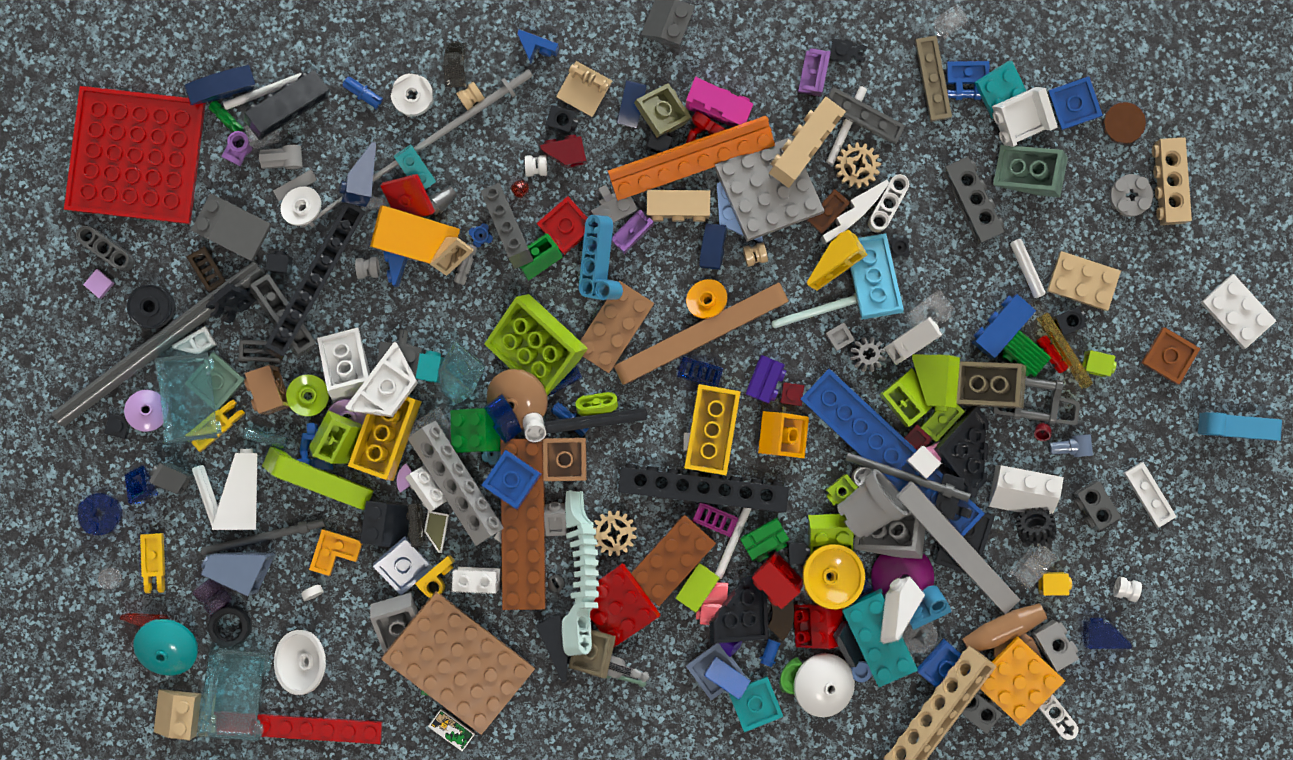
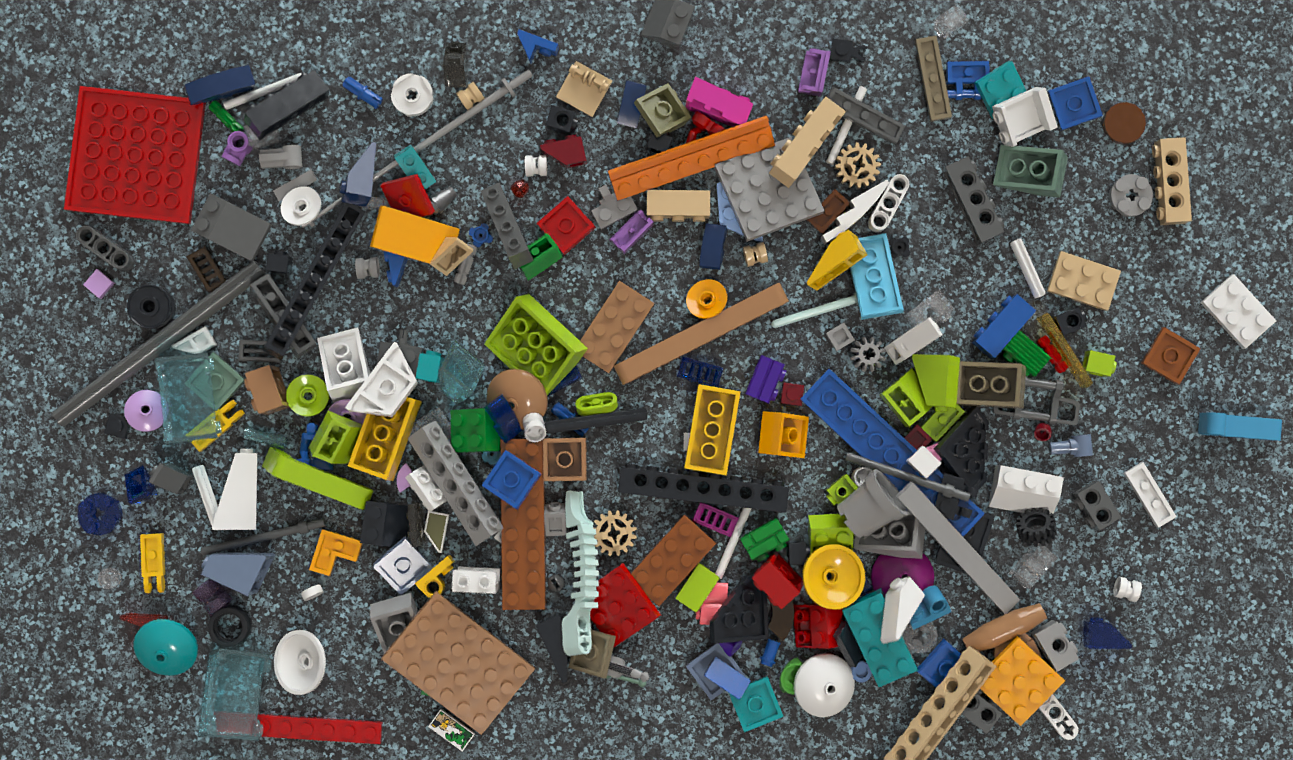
tan slope [154,689,202,740] -> none
black plate [206,283,257,324] -> none
dark azure beam [579,215,623,300] -> none
yellow brick [1038,572,1072,596] -> none

